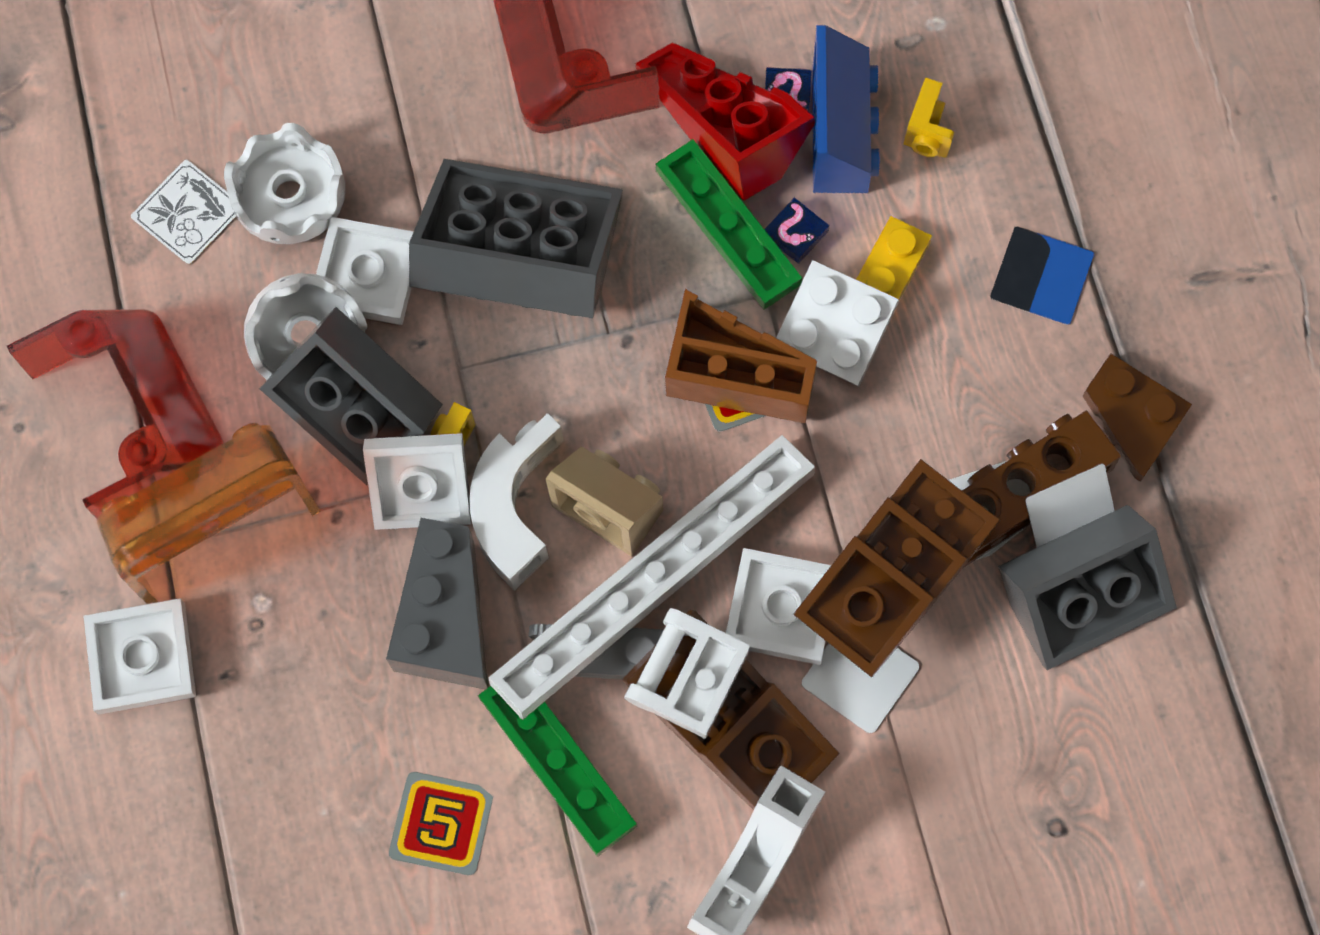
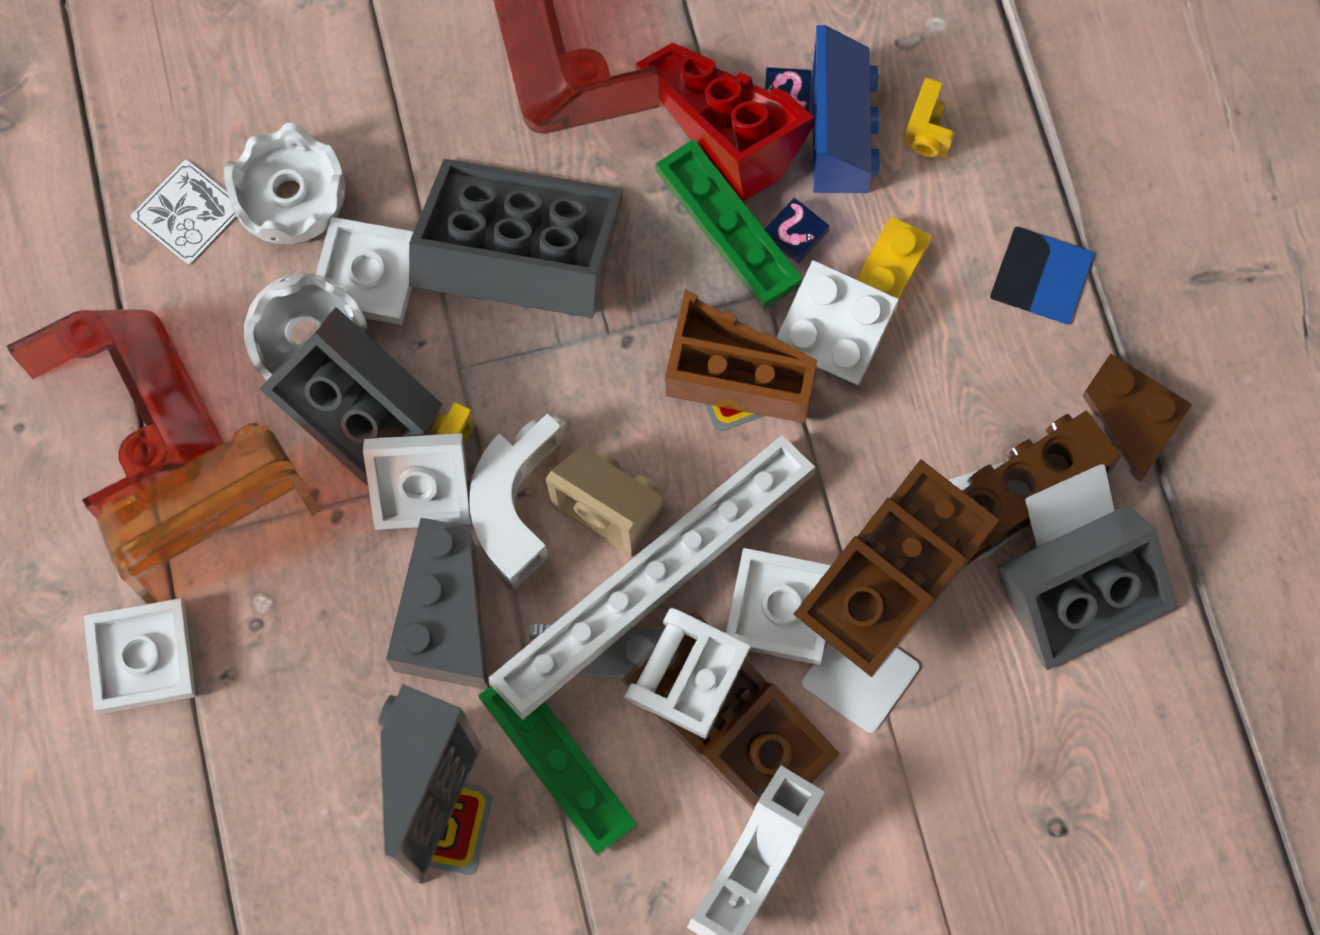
none -> dark grey slope [378,684,482,884]

